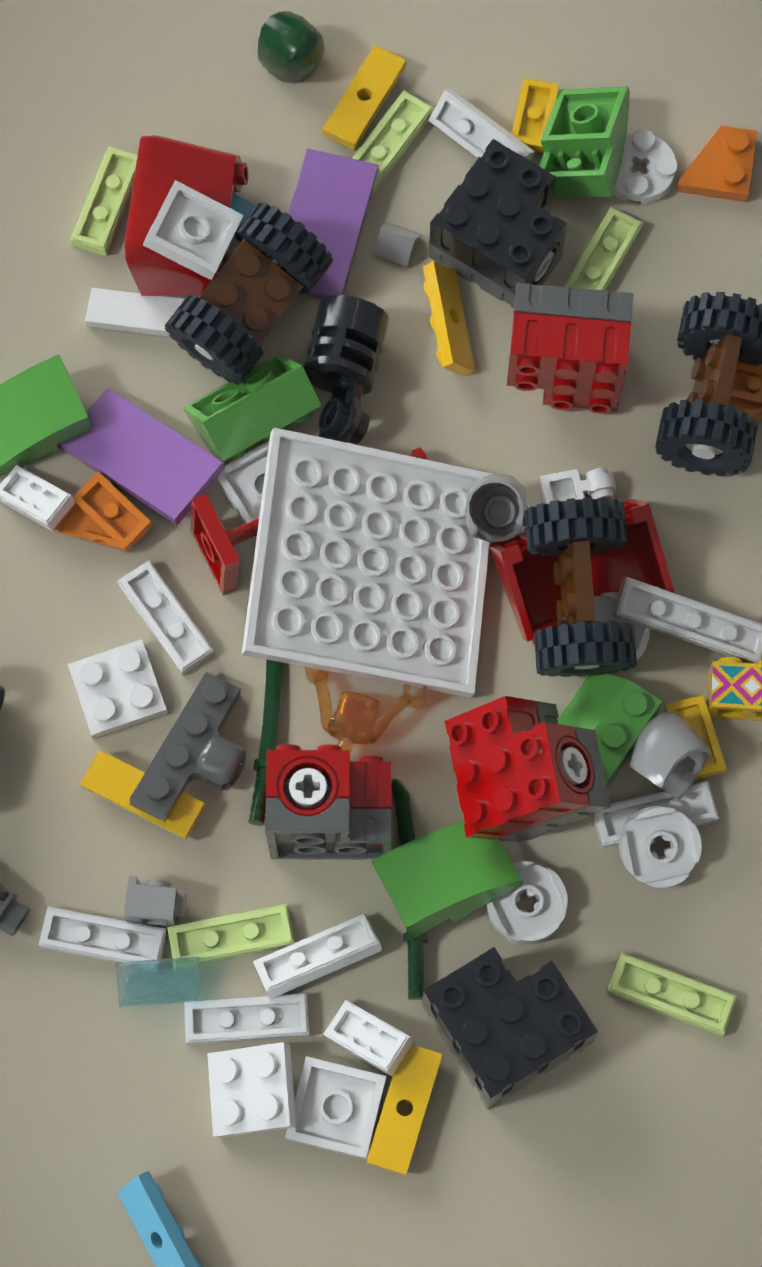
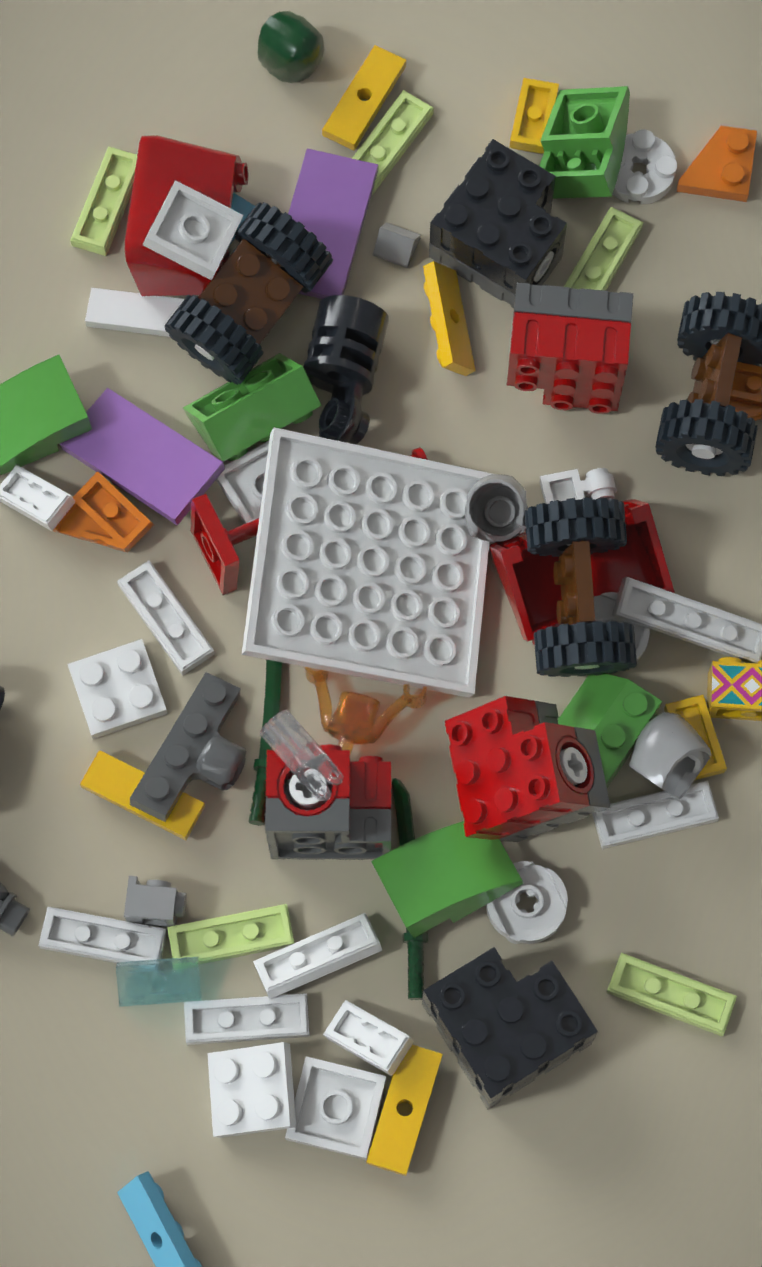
white tile [428,88,535,160] -> none
white plate [619,805,702,888] -> none
none -> clear piece [260,710,343,801]

